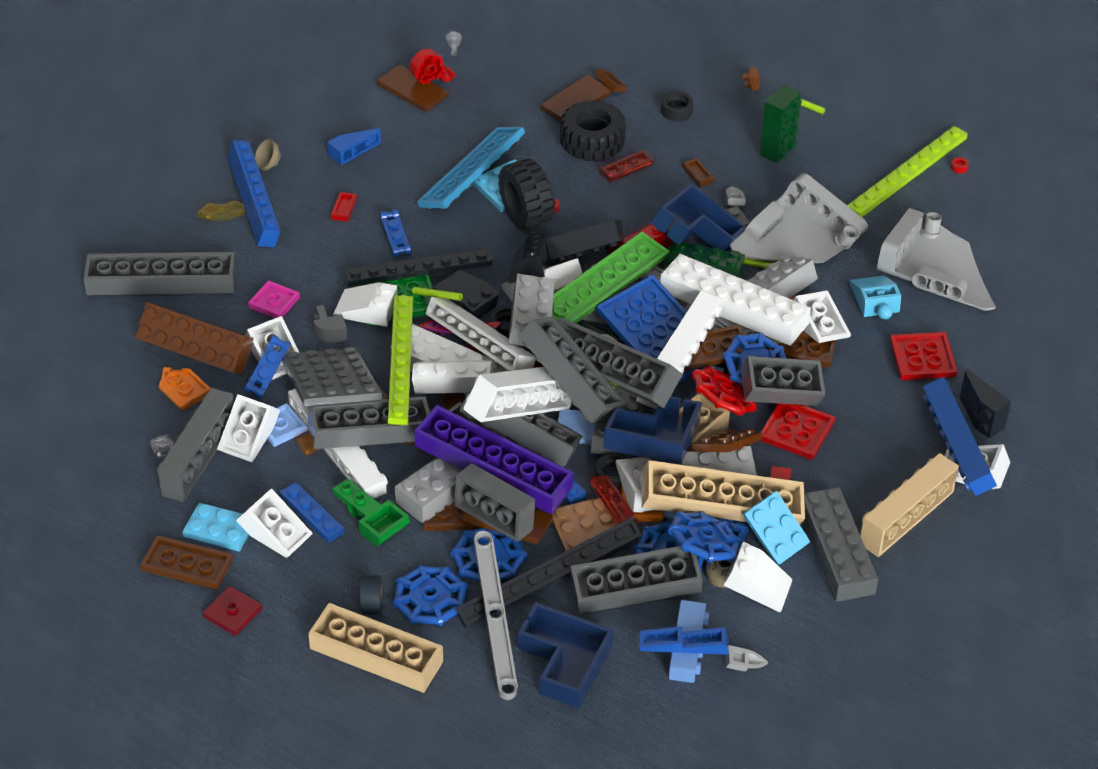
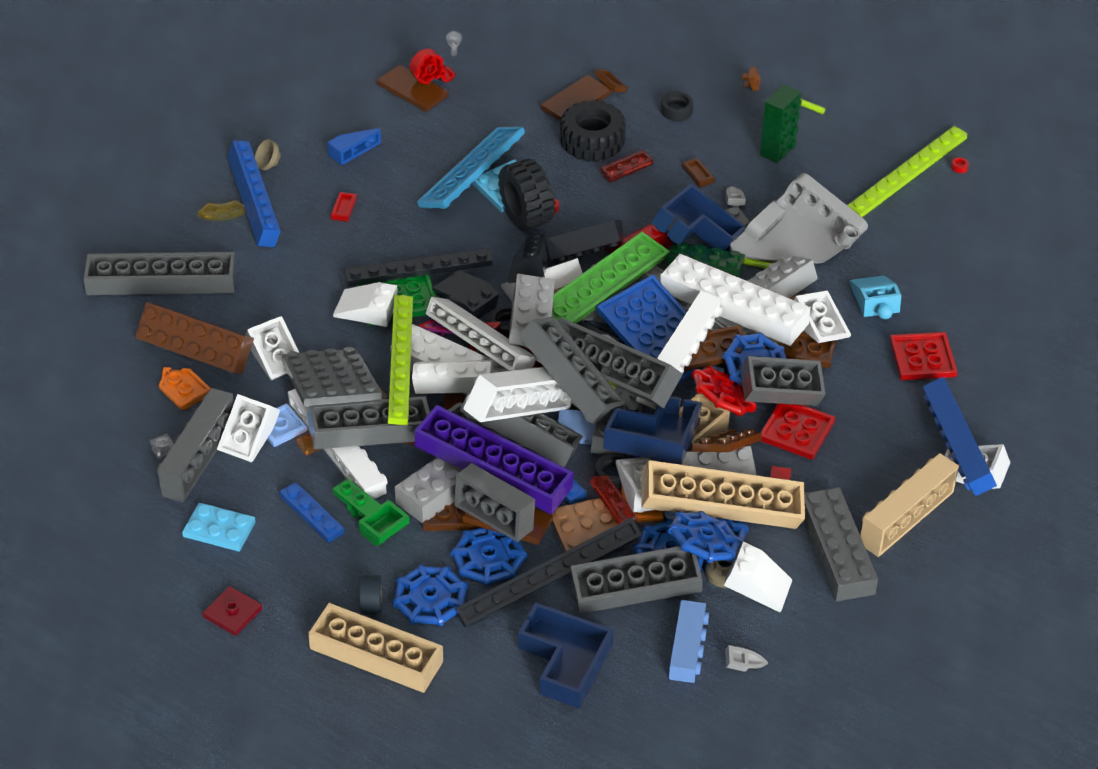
reddish brown plate [140,535,234,590] -> none
white slope [236,489,313,558] -> none
blue plate [244,334,291,399] -> none
dark pink plate [248,280,300,318] -> none
dark grey brick [313,305,347,343] -> none
blue plate [379,209,411,257] -> none
lime piece [412,287,463,301] -> none
light grey beam [474,531,518,700] -> none
blue slope [639,626,729,655] -> none
medium azure plate [742,491,810,565] -> none
light grey panel [877,208,996,311] -> none
black slope [960,369,1011,439] -> none

